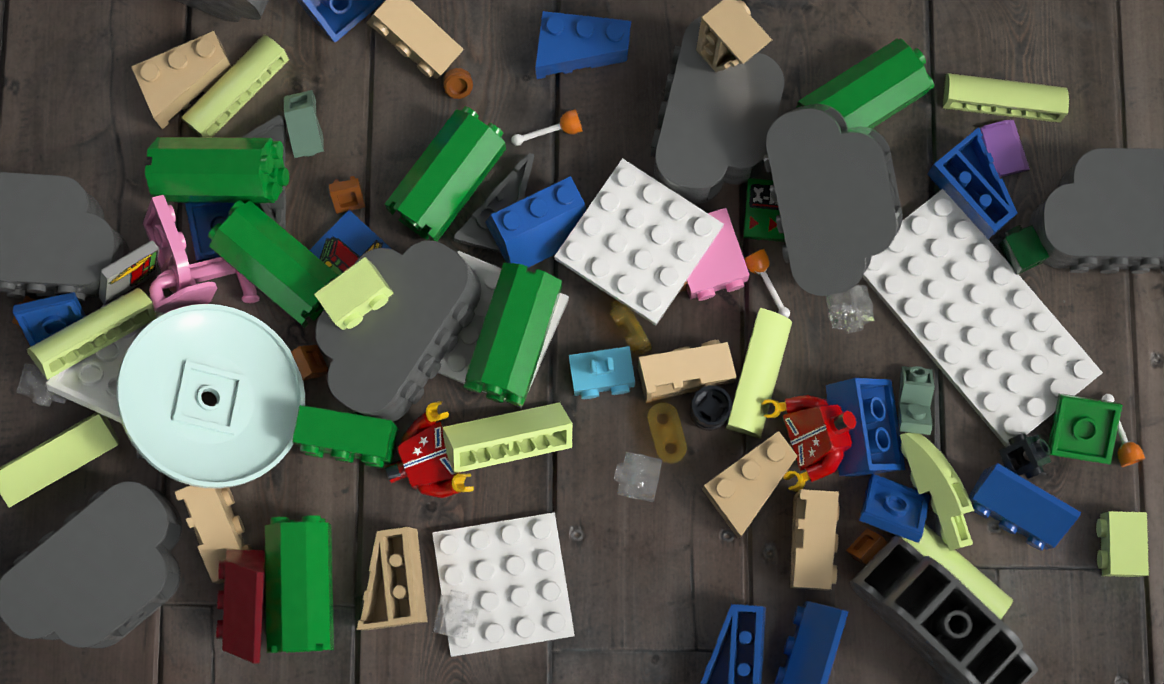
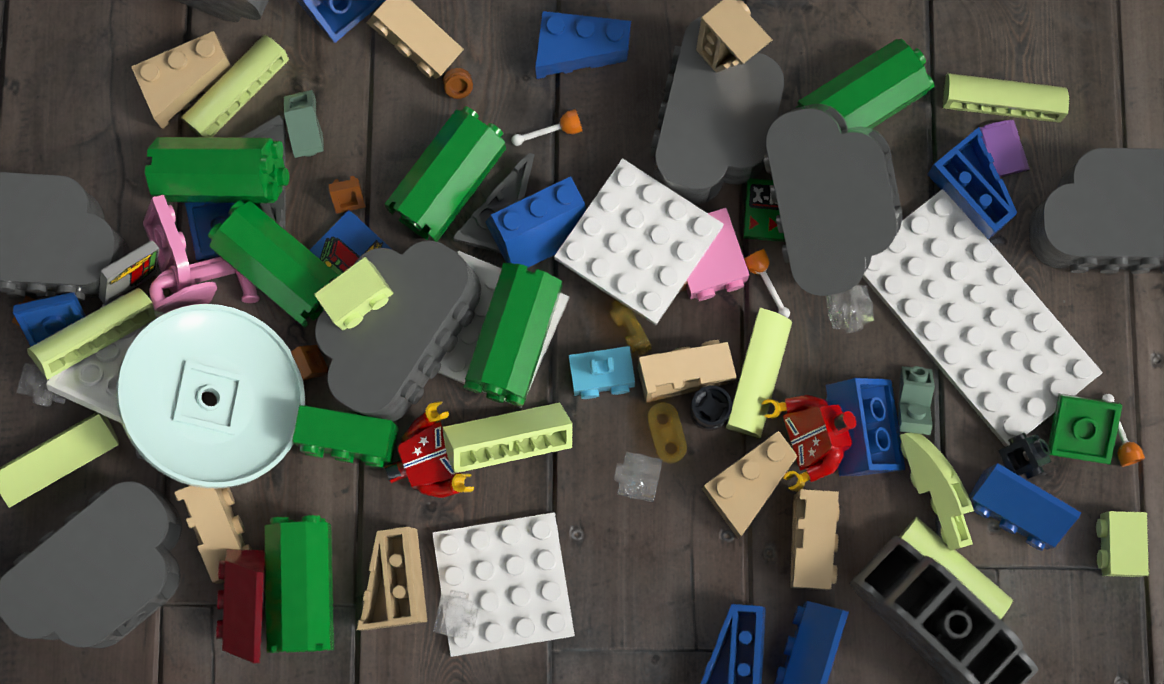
dark orange tile [846,529,887,566] -> none
blue tile [859,474,930,543] -> none
dark green brick [998,225,1049,275] -> none

